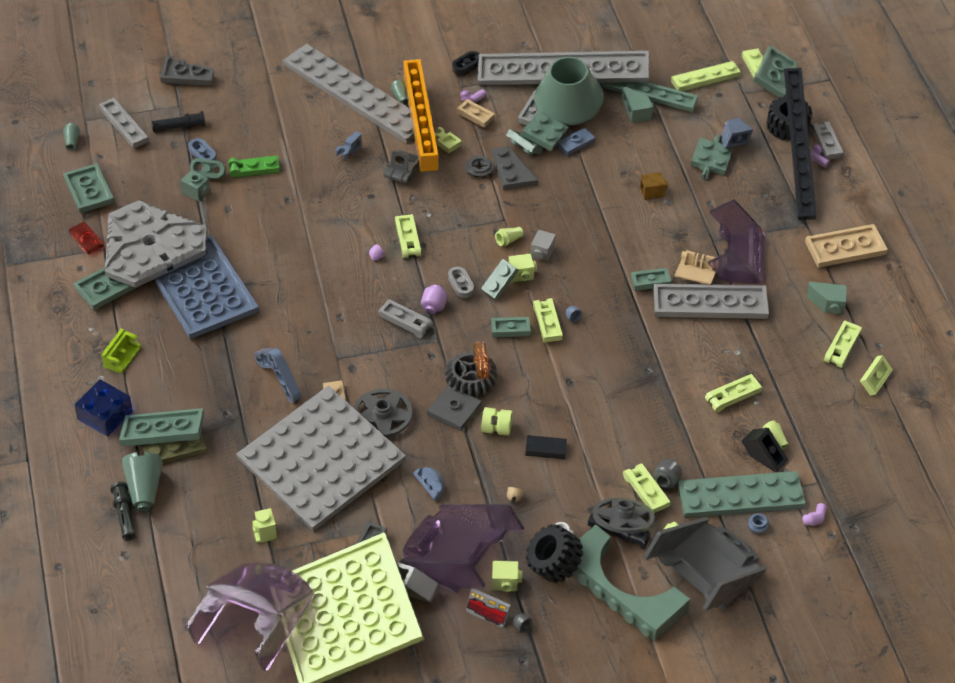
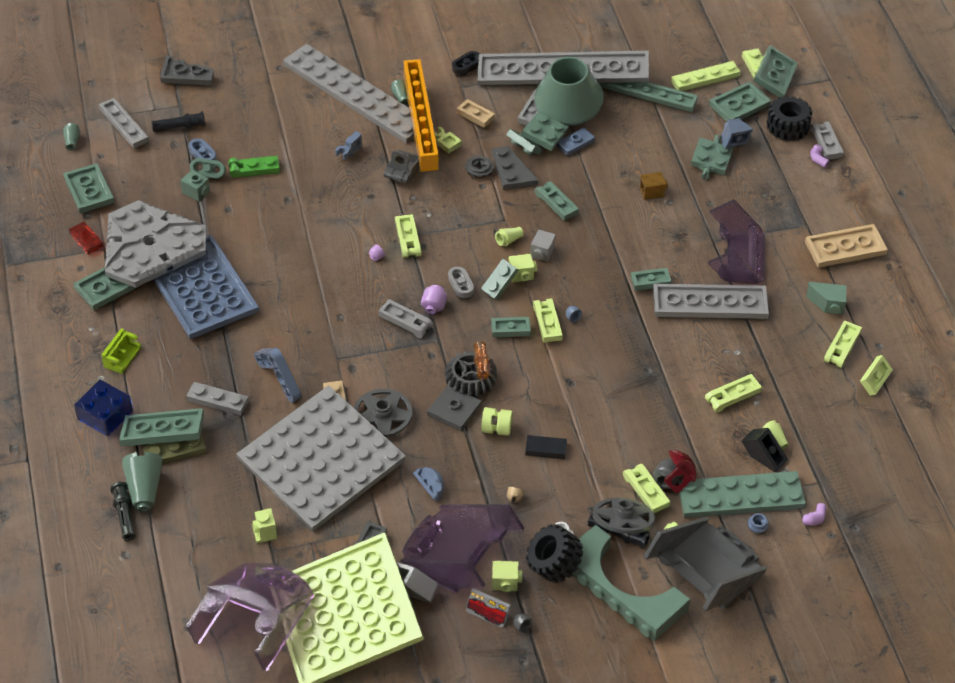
lavender arm [460,89,487,103] -> none
sand green slope [622,87,655,123] -> none
tan hinge [675,250,719,285] -> none
black plate [784,68,817,220] -> none
none -> light grey plate [186,382,249,416]
none -> sand green plate [534,181,579,221]
none -> dark red piece [664,450,696,493]
none -> sand green plate [709,81,771,122]

